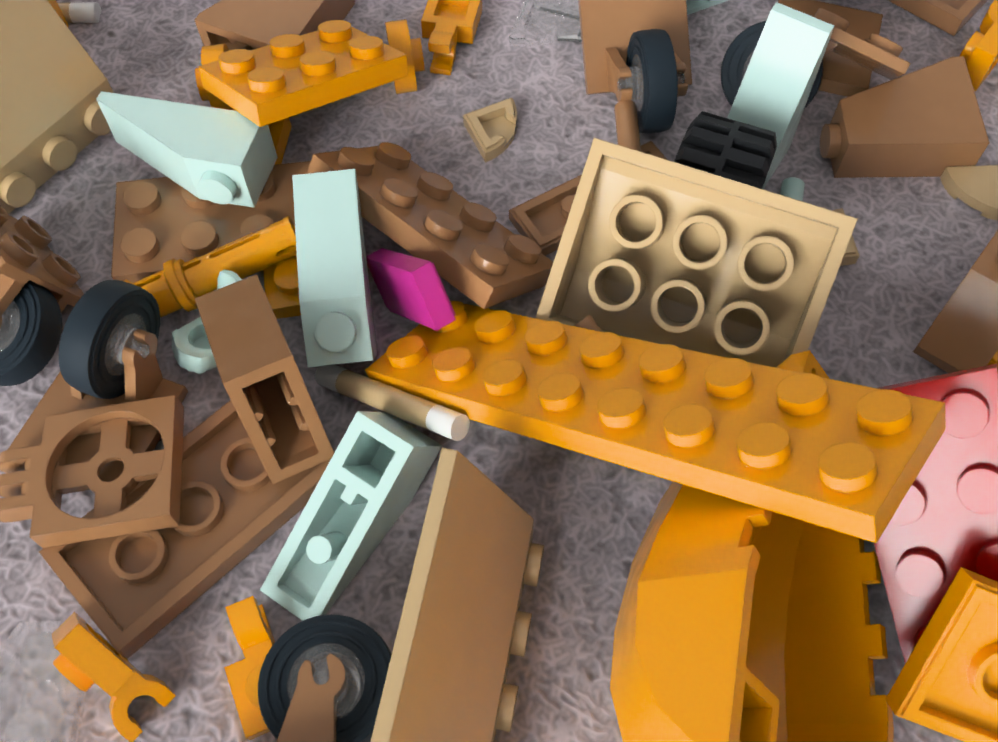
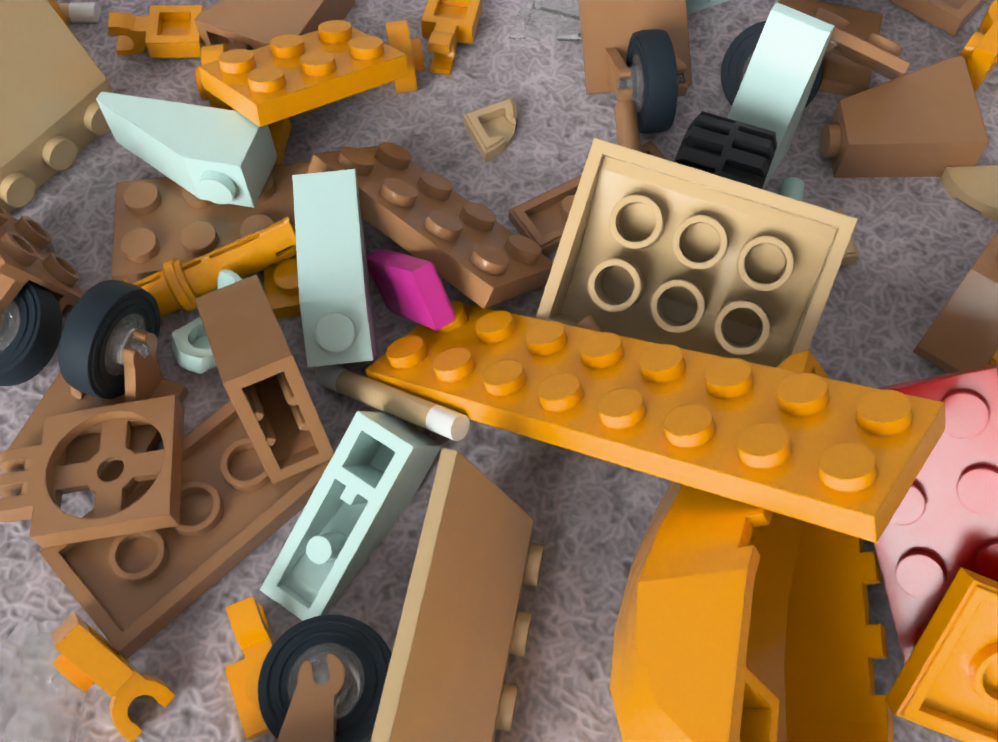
none -> light orange plate [107,5,204,58]

